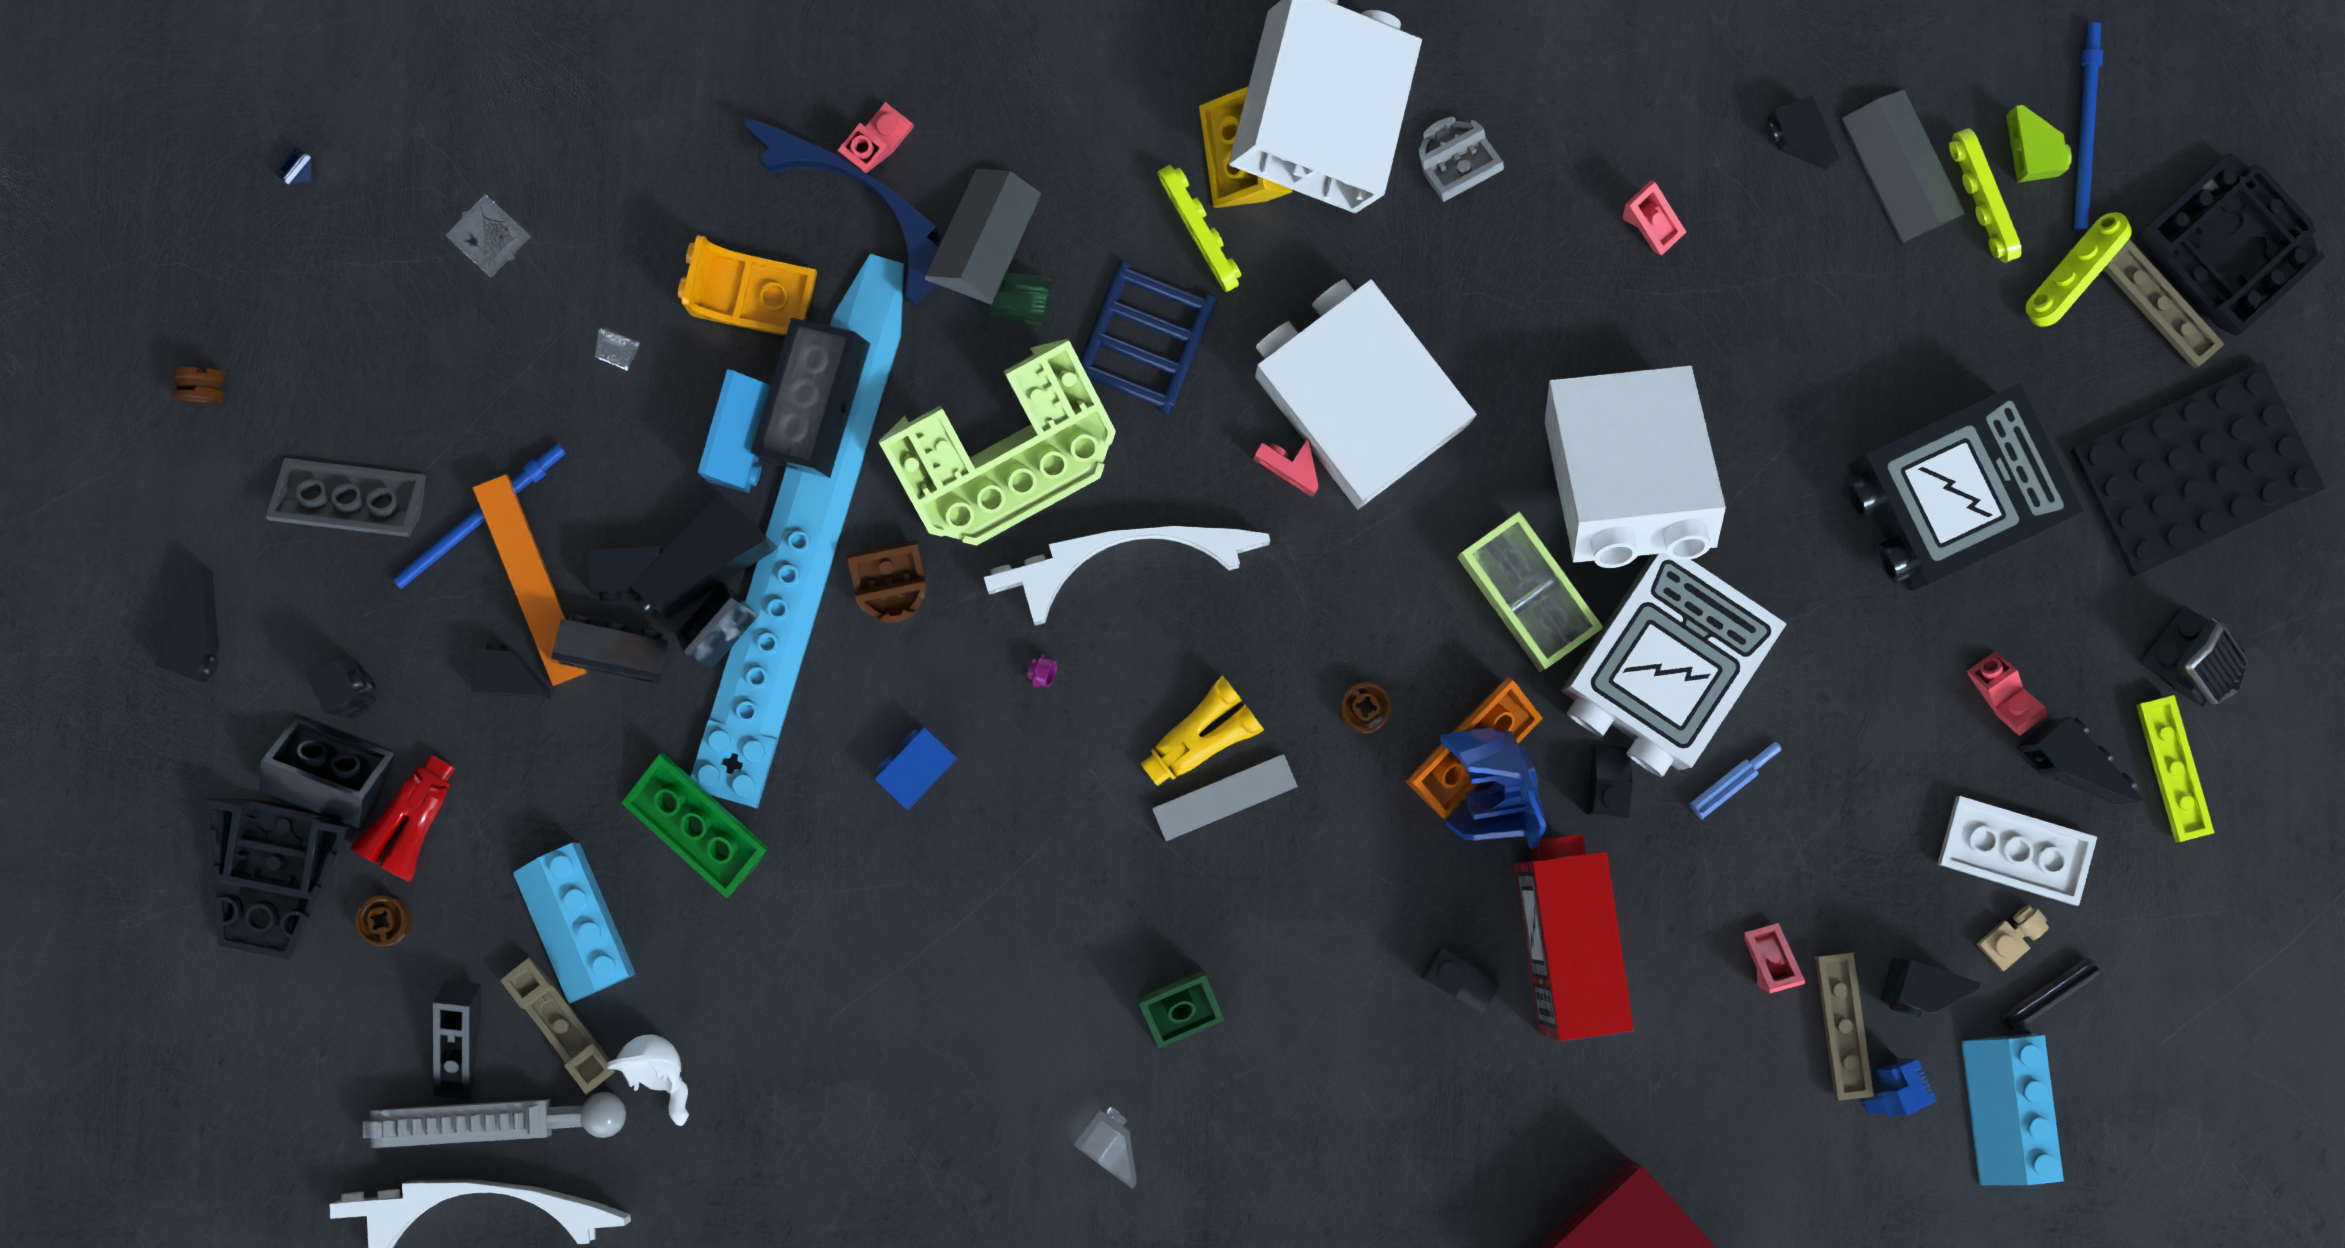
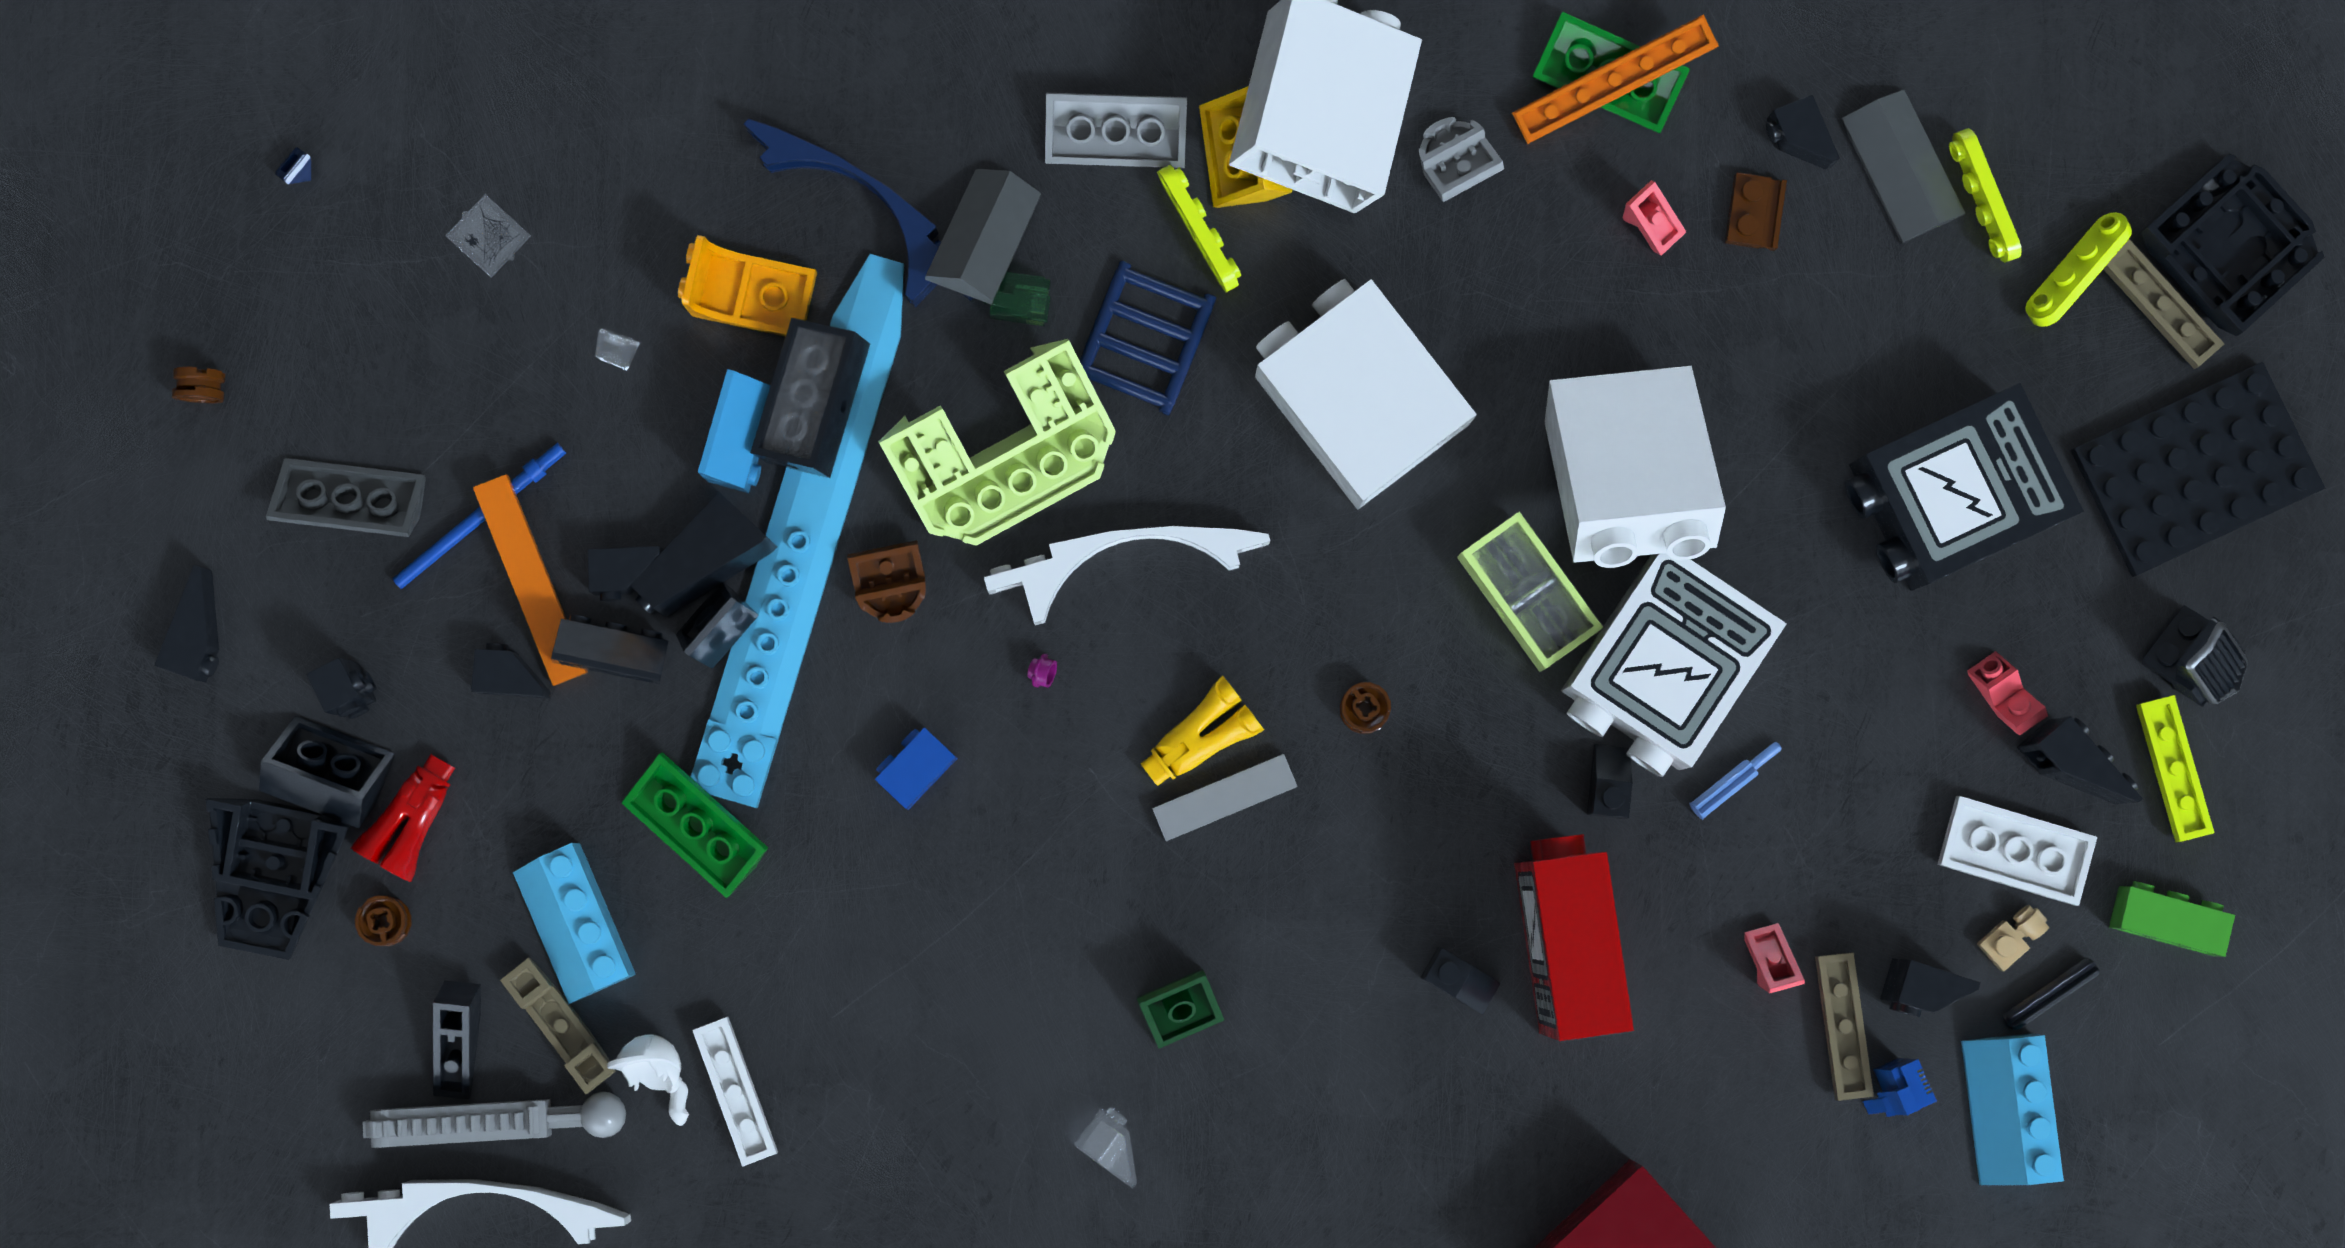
coral slope [838,102,914,173] -> none
coral slope [1254,439,1318,497] -> none
orange slope [1405,677,1543,820] -> none
blue piece [1440,728,1546,849] -> none
lime slope [2006,105,2072,183] -> none
blue bar [2073,22,2103,231] -> none
none -> white plate [692,1017,778,1167]
none -> light grey slope [1045,92,1187,168]
none -> orange tile [1512,14,1719,144]
none -> green slope [1533,12,1690,134]
none -> reddish brown plate [1725,172,1787,251]
none -> bright green brick [2109,881,2235,957]

